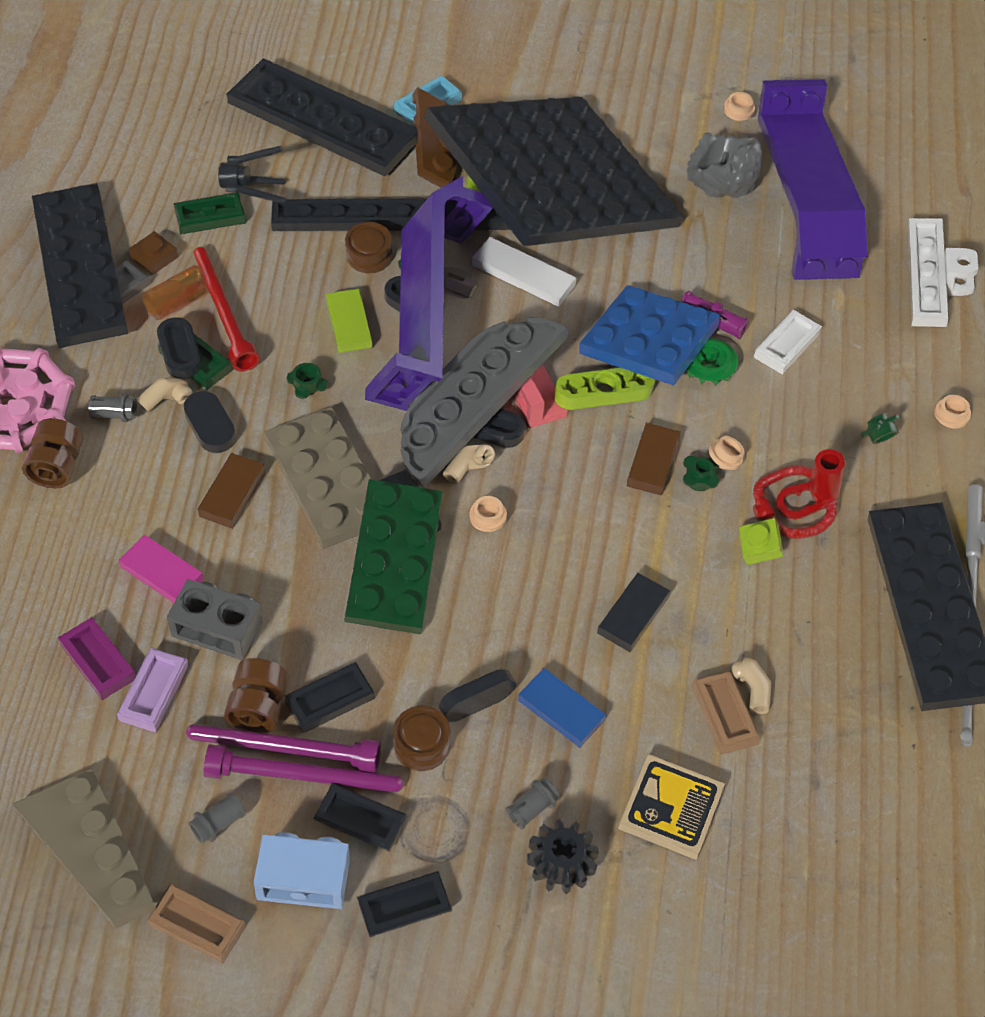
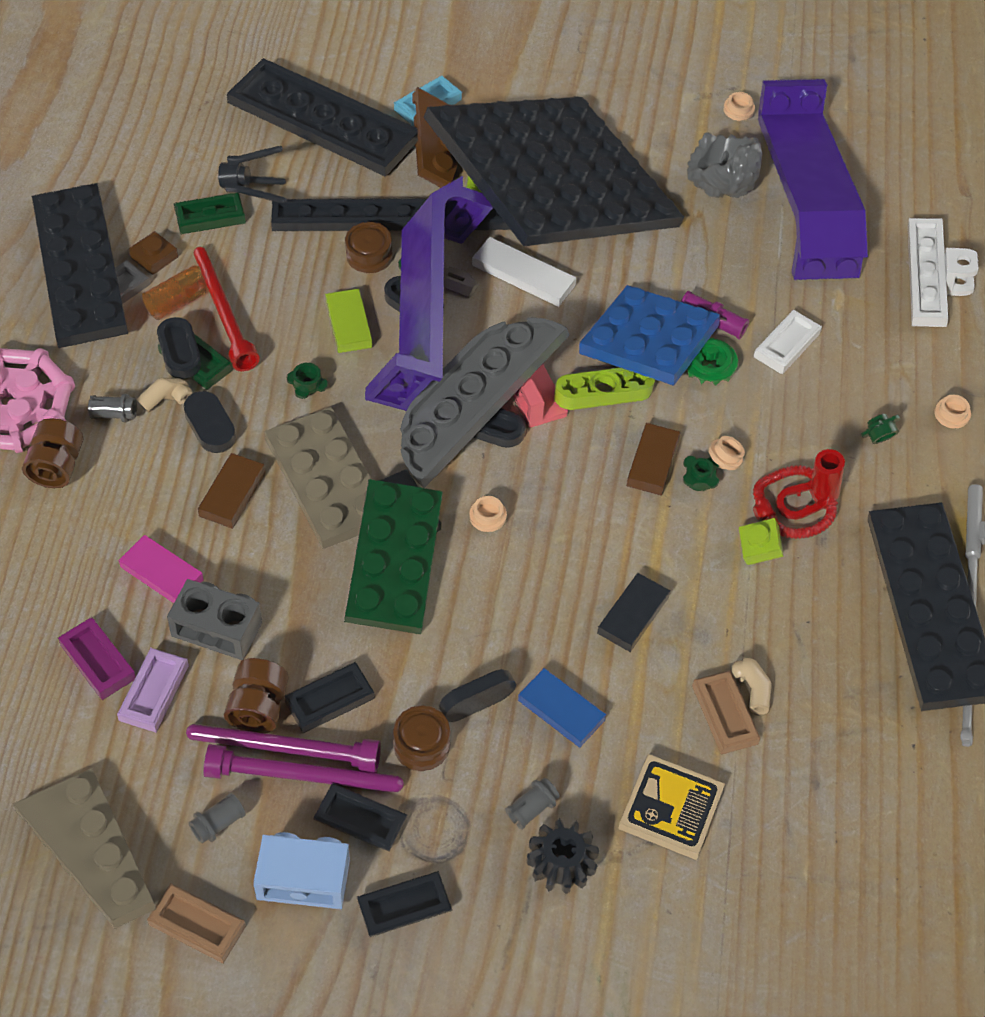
tan arm [443,444,495,484] -> none

